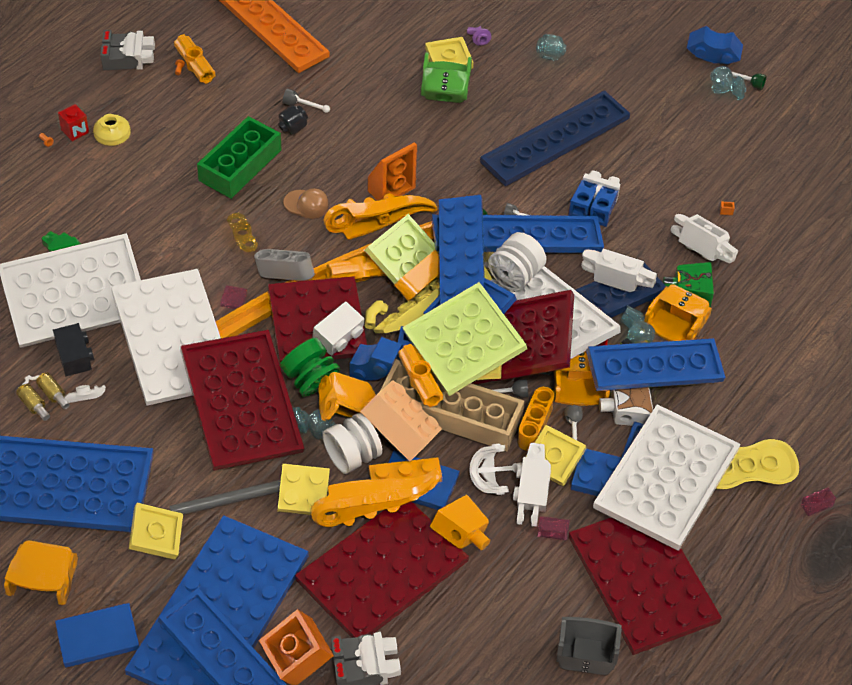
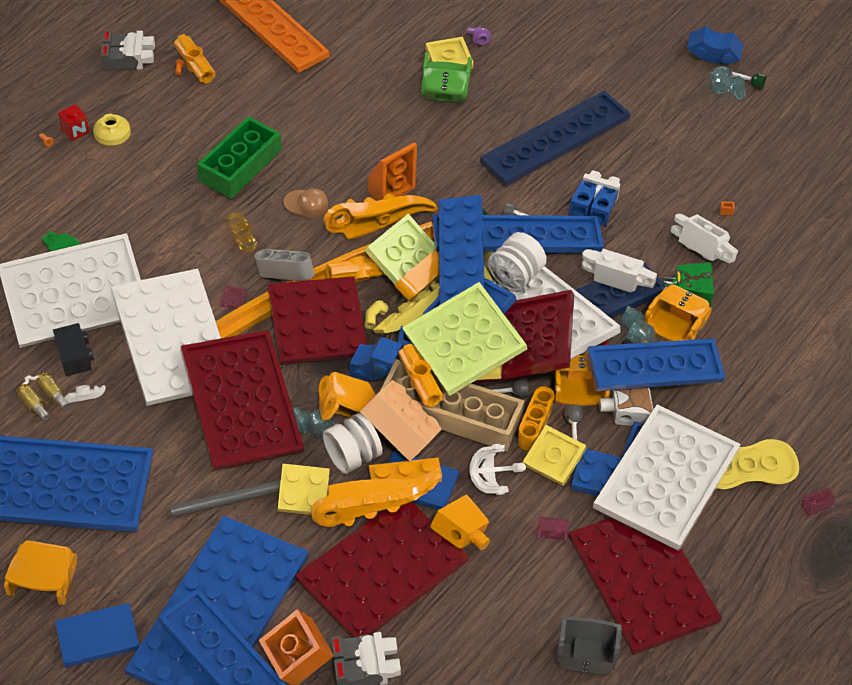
light yellow plate [129,503,183,560] -> none
black head [278,105,308,135] -> none
green wheel [280,337,341,397] -> none
hinge [282,88,330,113] -> none
white brick [313,302,365,356] -> none
white hinge [513,443,551,527] -> none
clear light blue head [536,34,566,61] -> none

